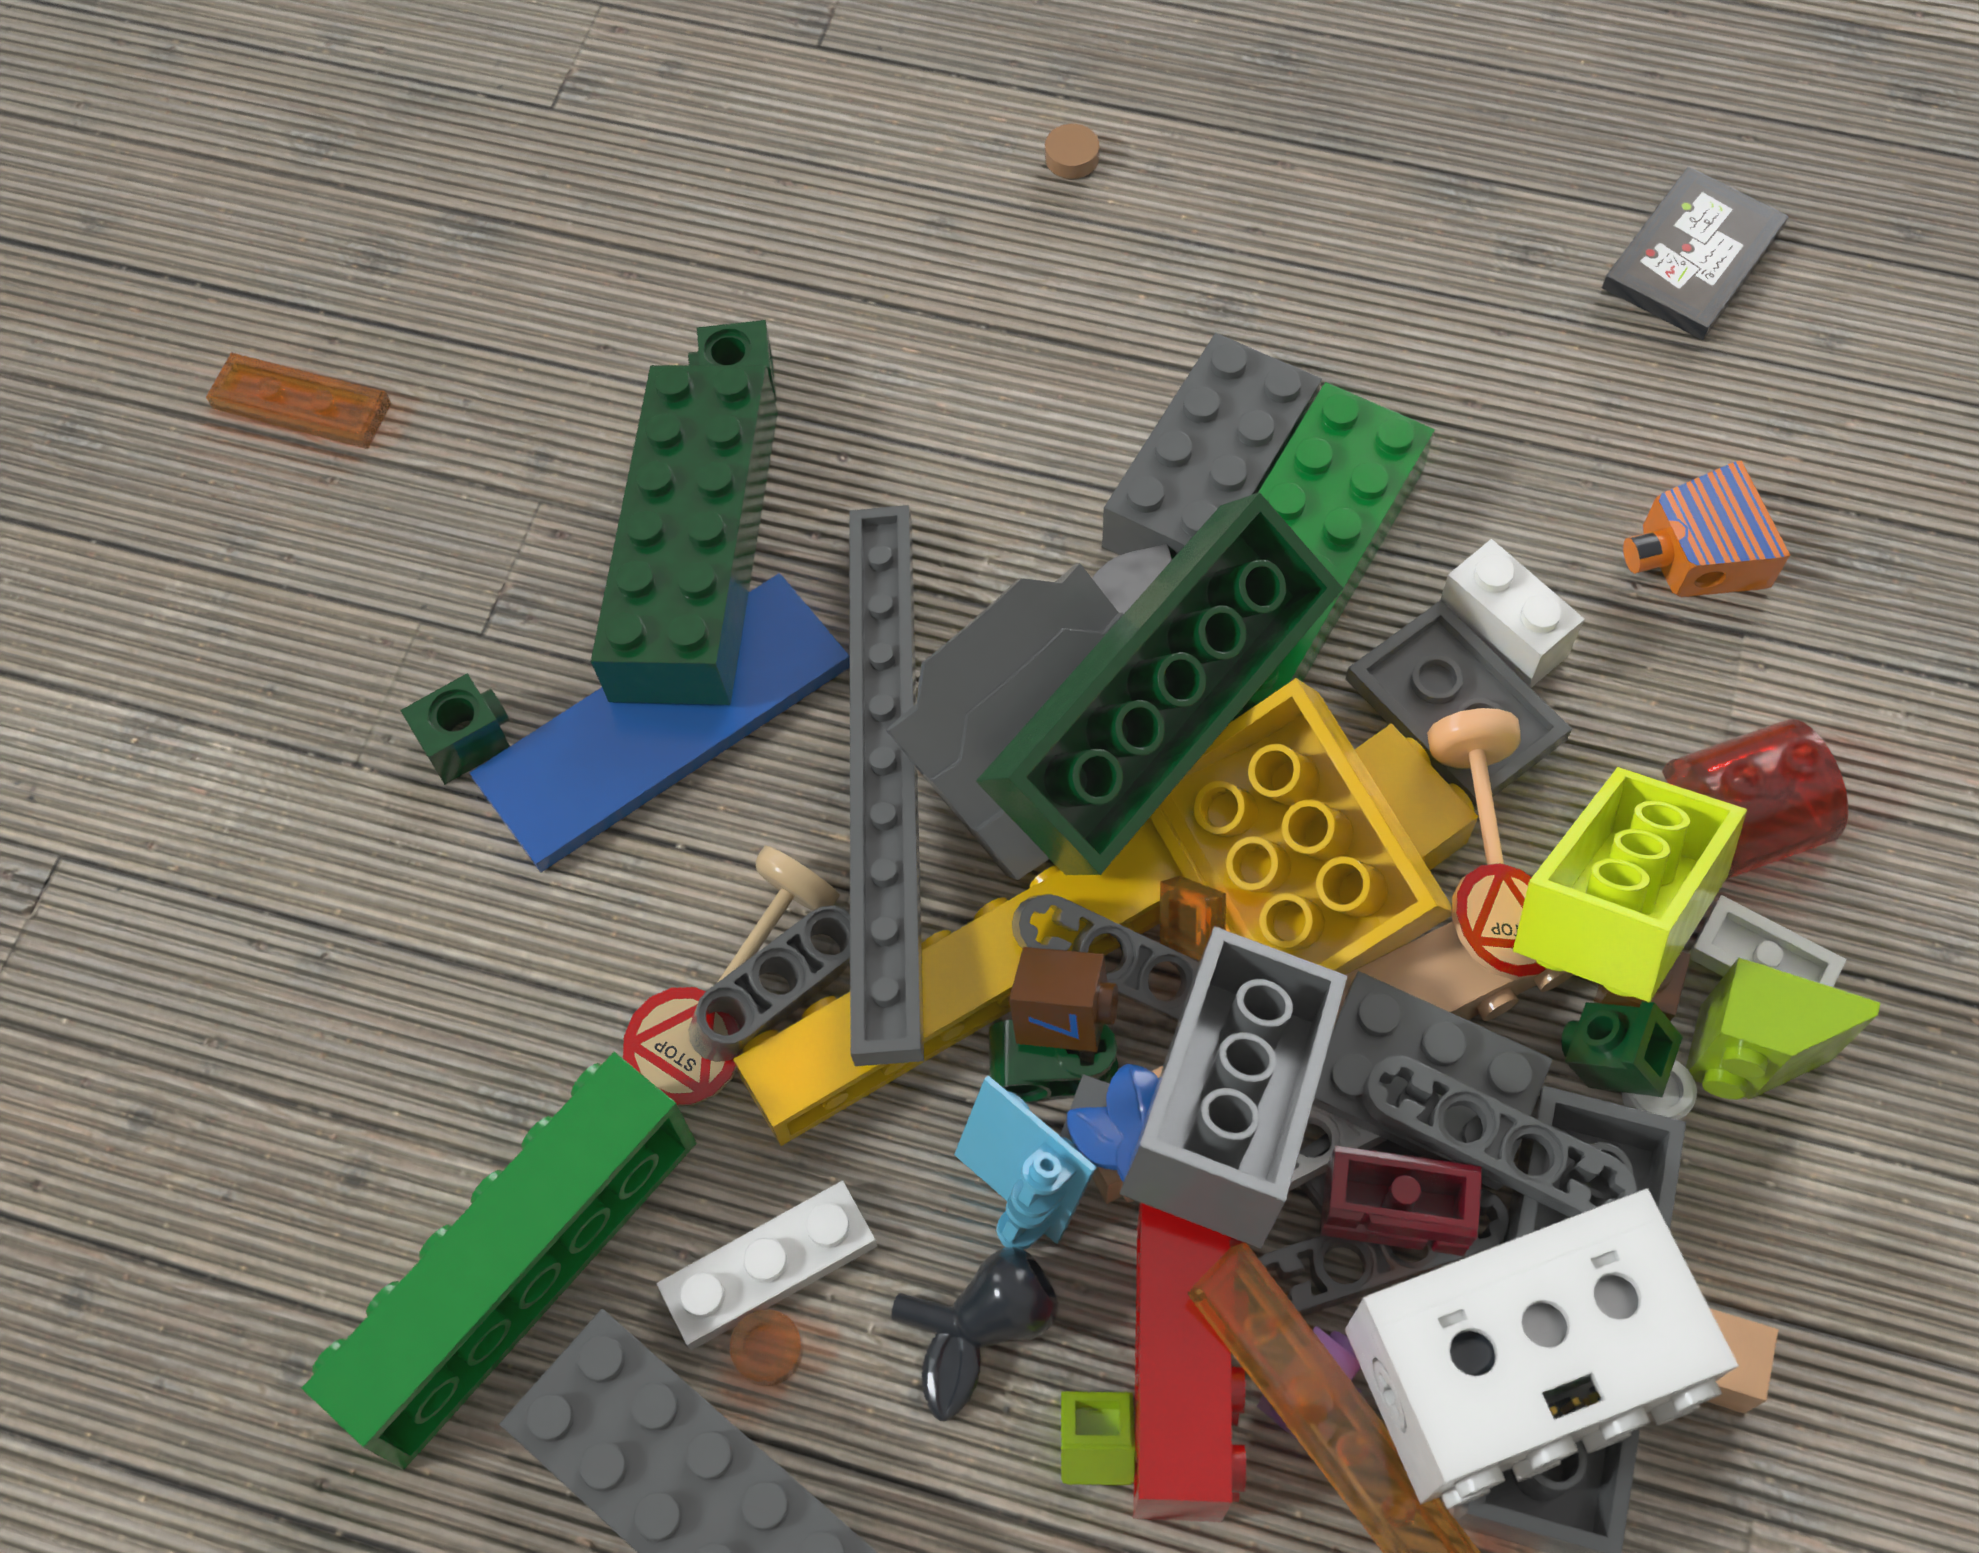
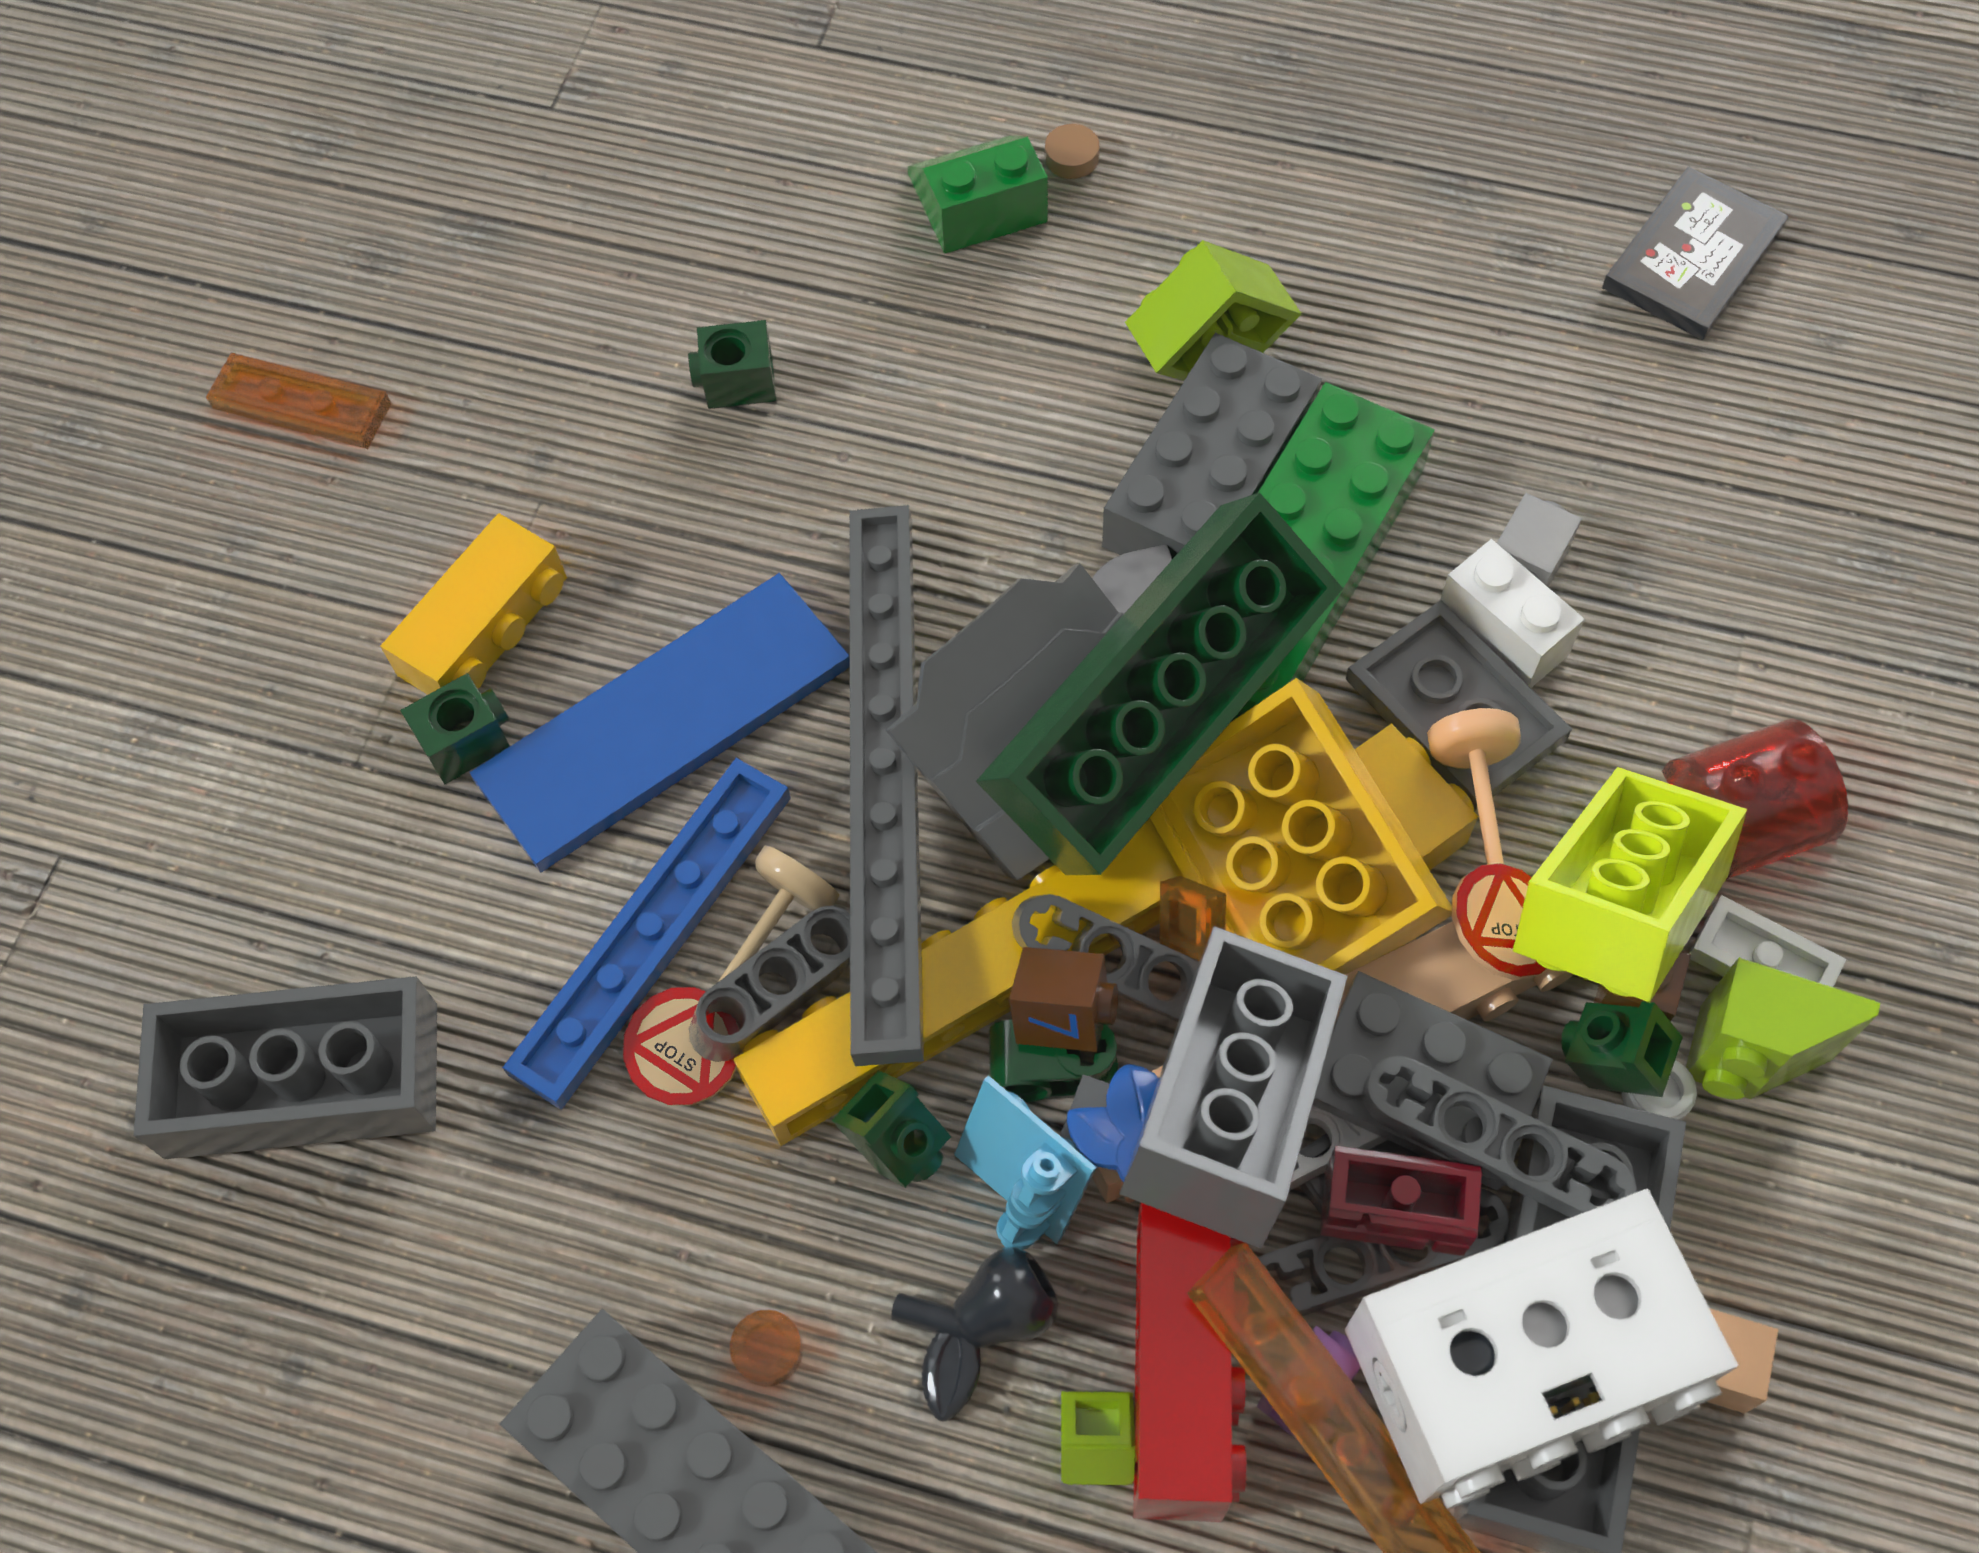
green brick [301,1052,697,1470] -> none
dark green brick [590,365,778,705] -> none
white plate [656,1180,877,1351] -> none
orange torso [1623,460,1790,597] -> none
none -> dark grey brick [134,976,437,1159]
none -> yellow brick [380,513,567,695]
none -> blue plate [502,758,791,1110]
none -> dark green brick [832,1070,951,1188]
none -> green slope [907,136,1048,254]
none -> lime brick [1125,240,1302,381]
none -> light grey brick [1497,493,1582,587]

